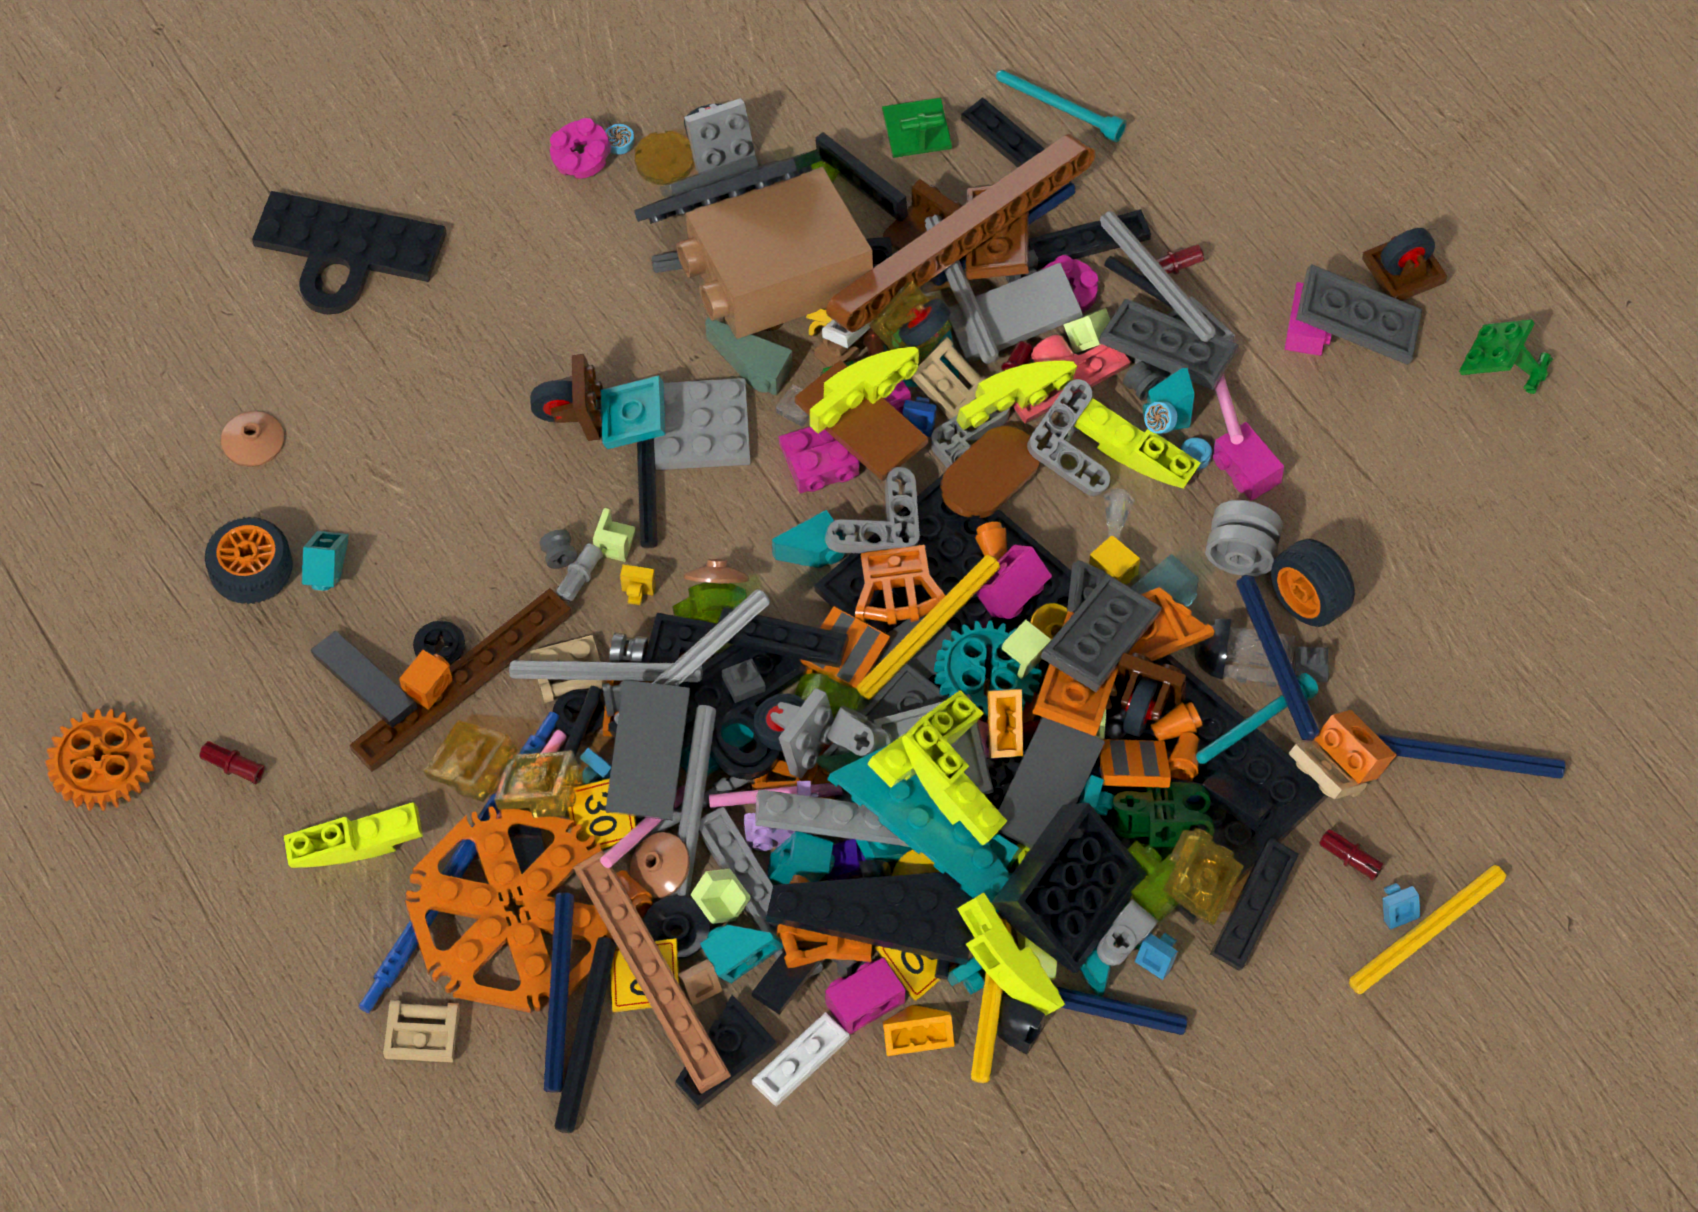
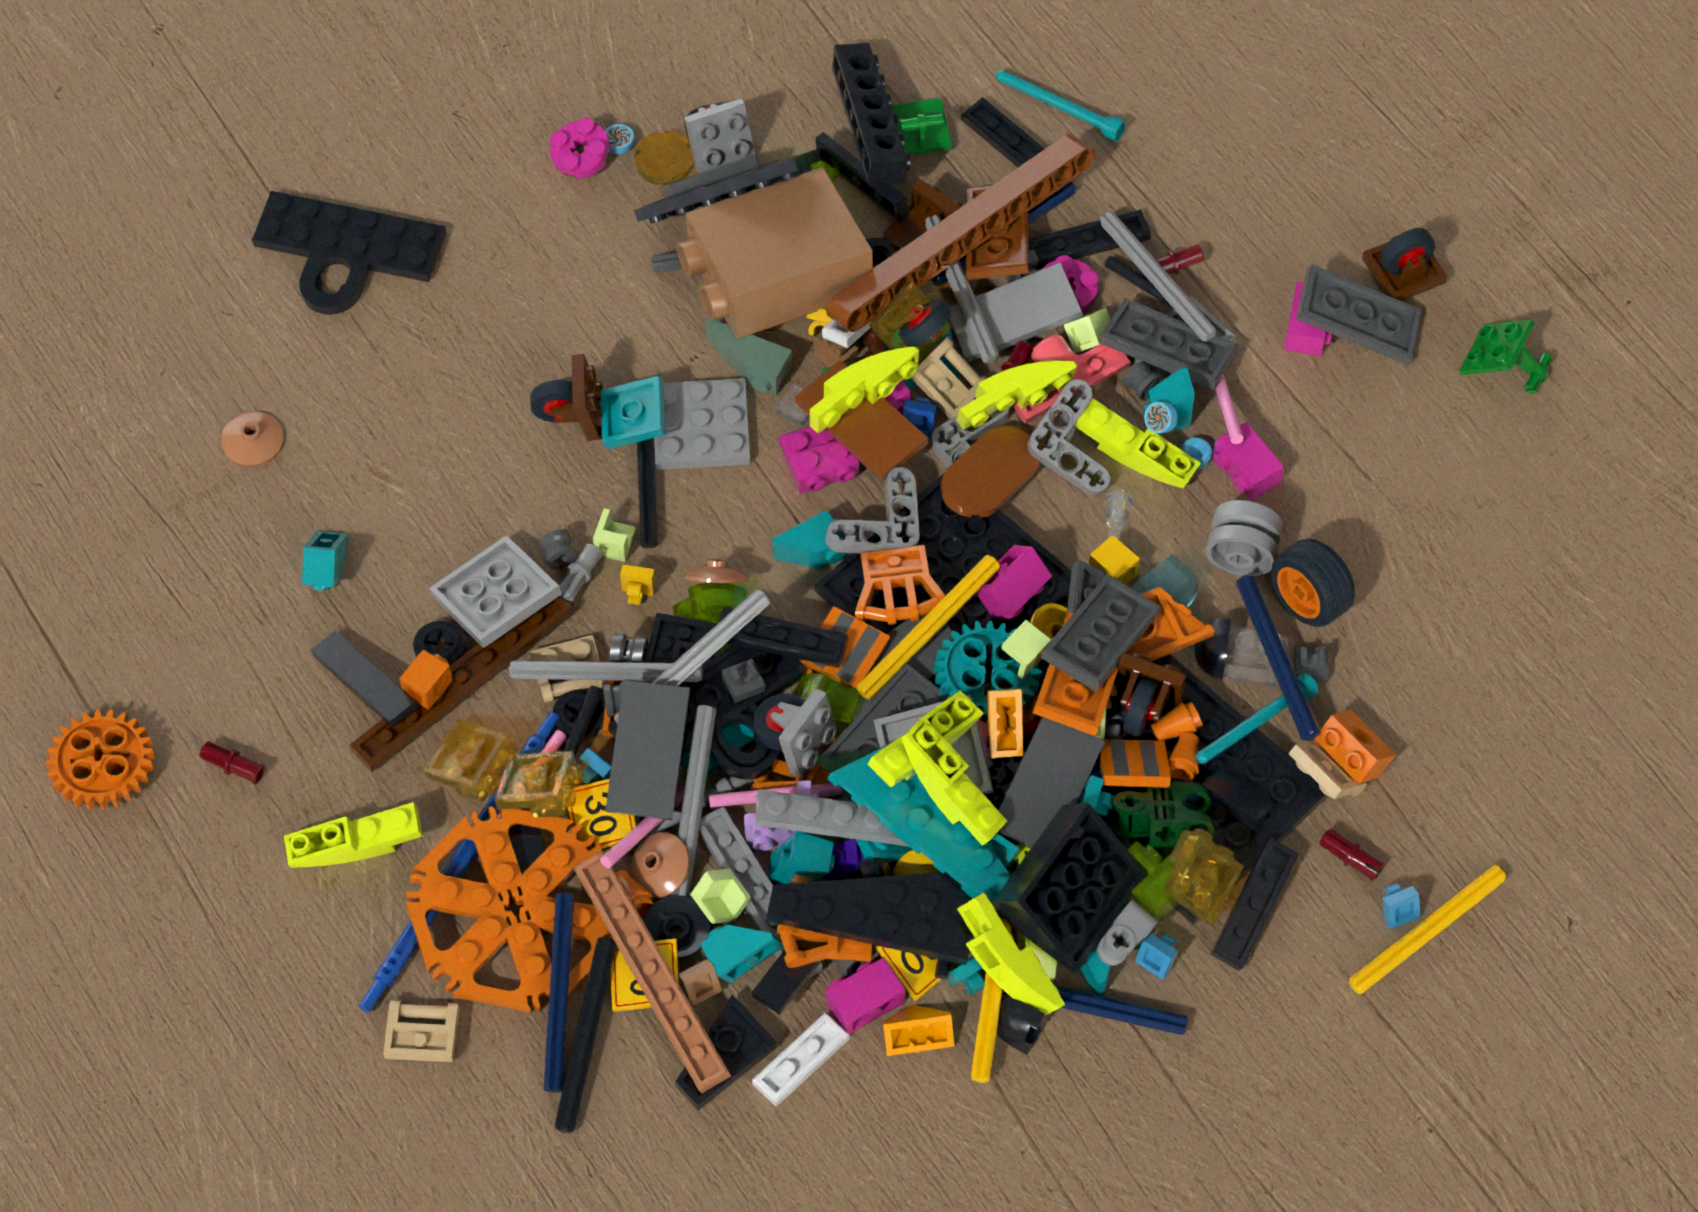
black wheel [205,517,293,604] -> none
light grey piece [827,706,893,756] -> none
orange cone [975,522,1007,561] -> none
dark blue axle [1375,733,1565,779] -> none
none -> light grey plate [429,535,562,648]
none -> black brick [832,43,911,186]

